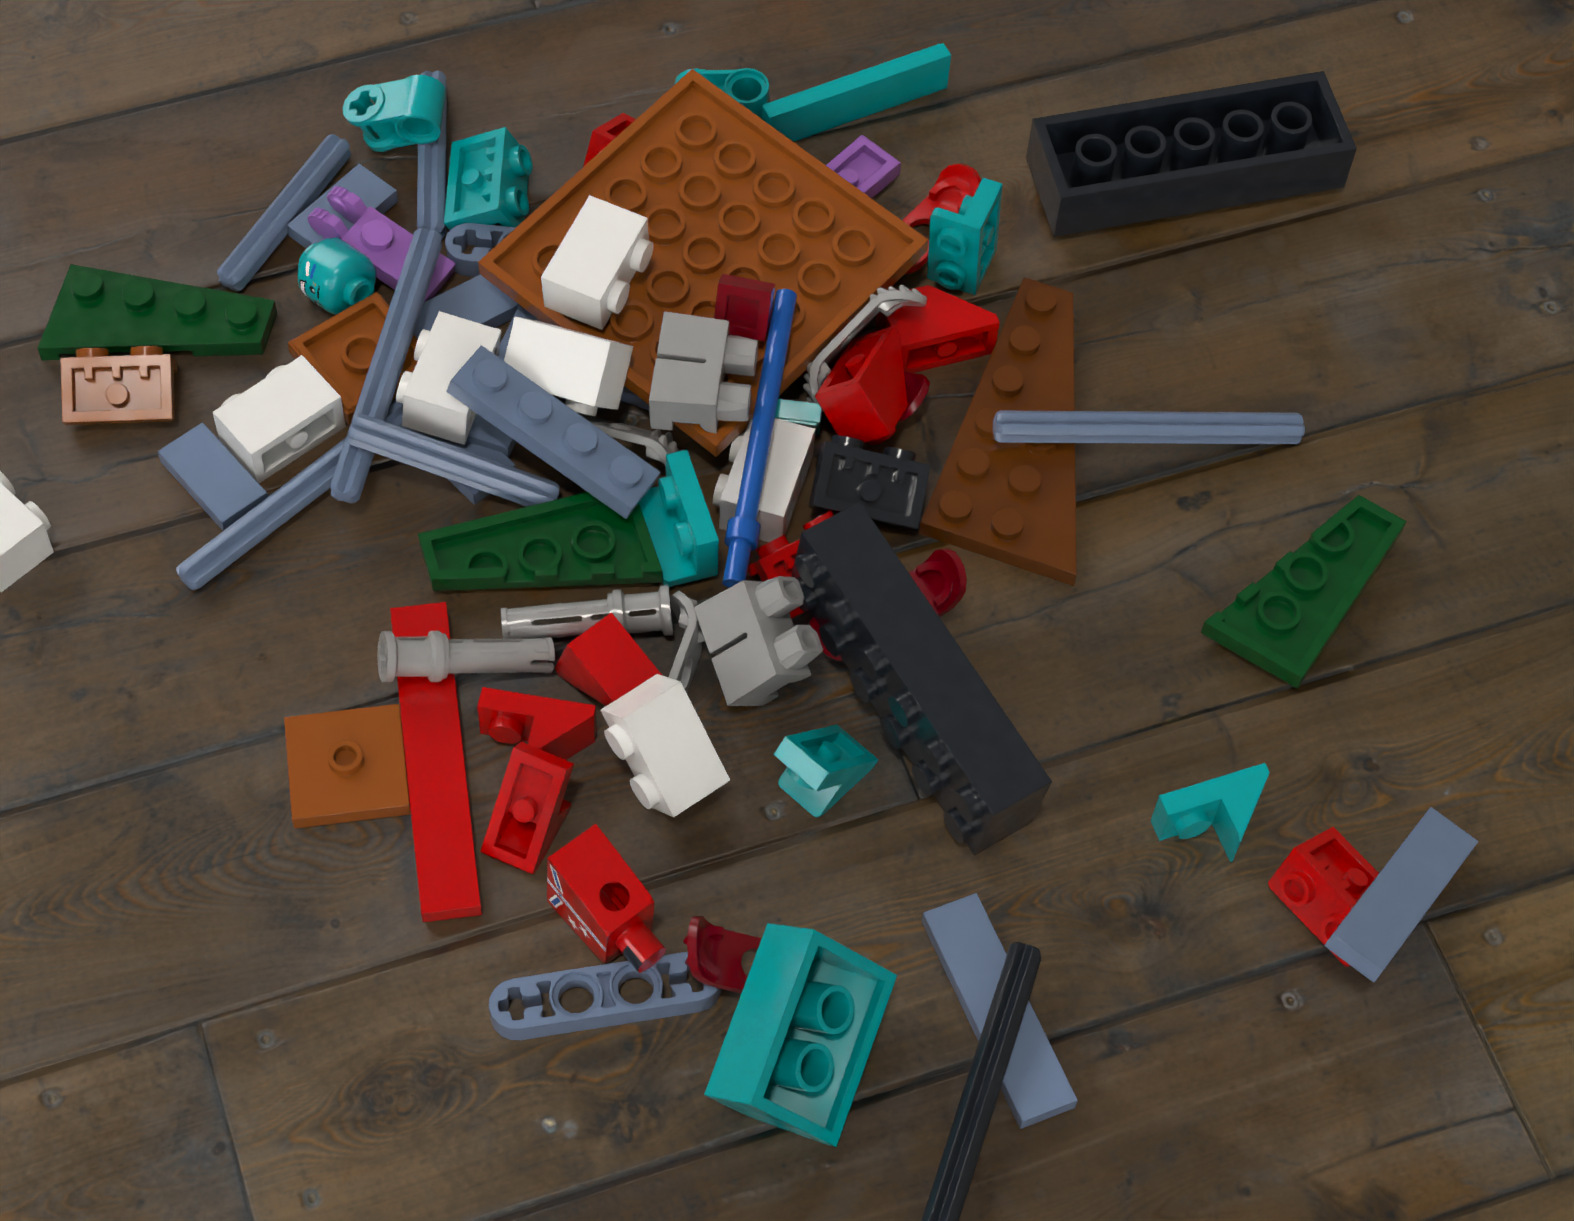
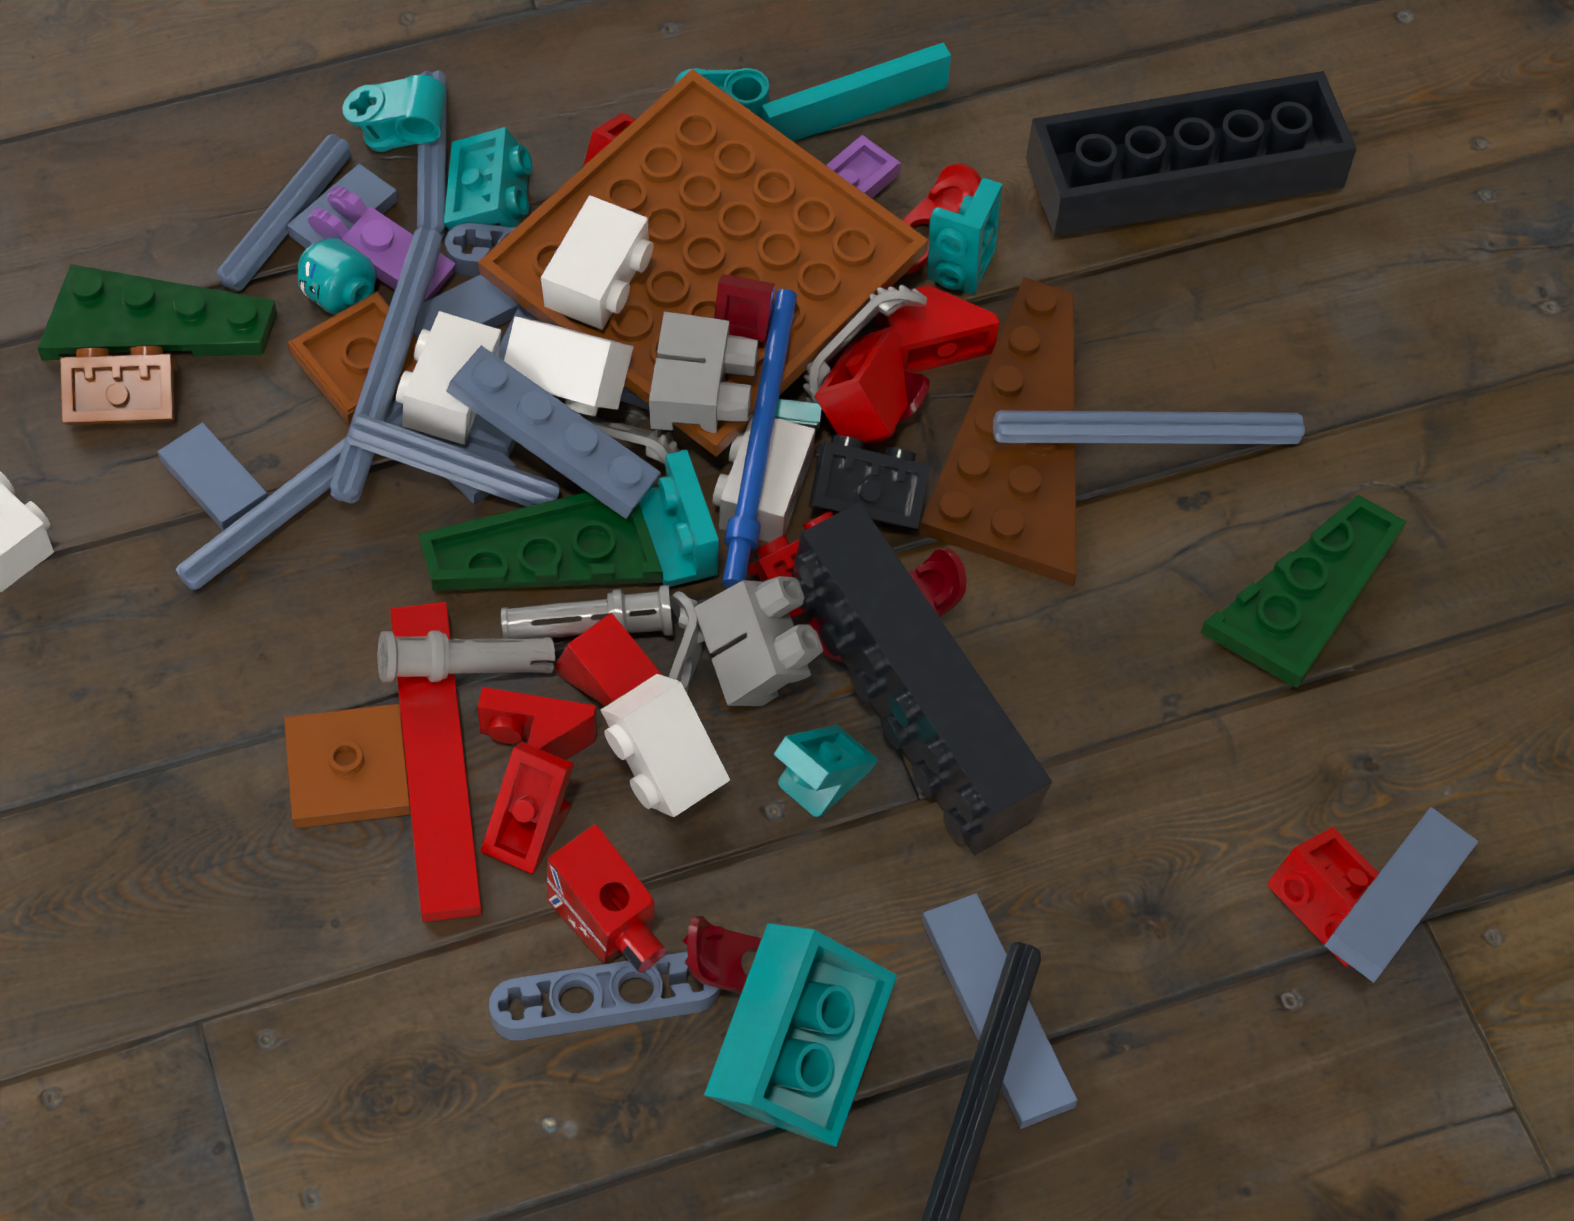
white brick [213,355,346,483] -> none
teal slope [1150,763,1270,862] -> none

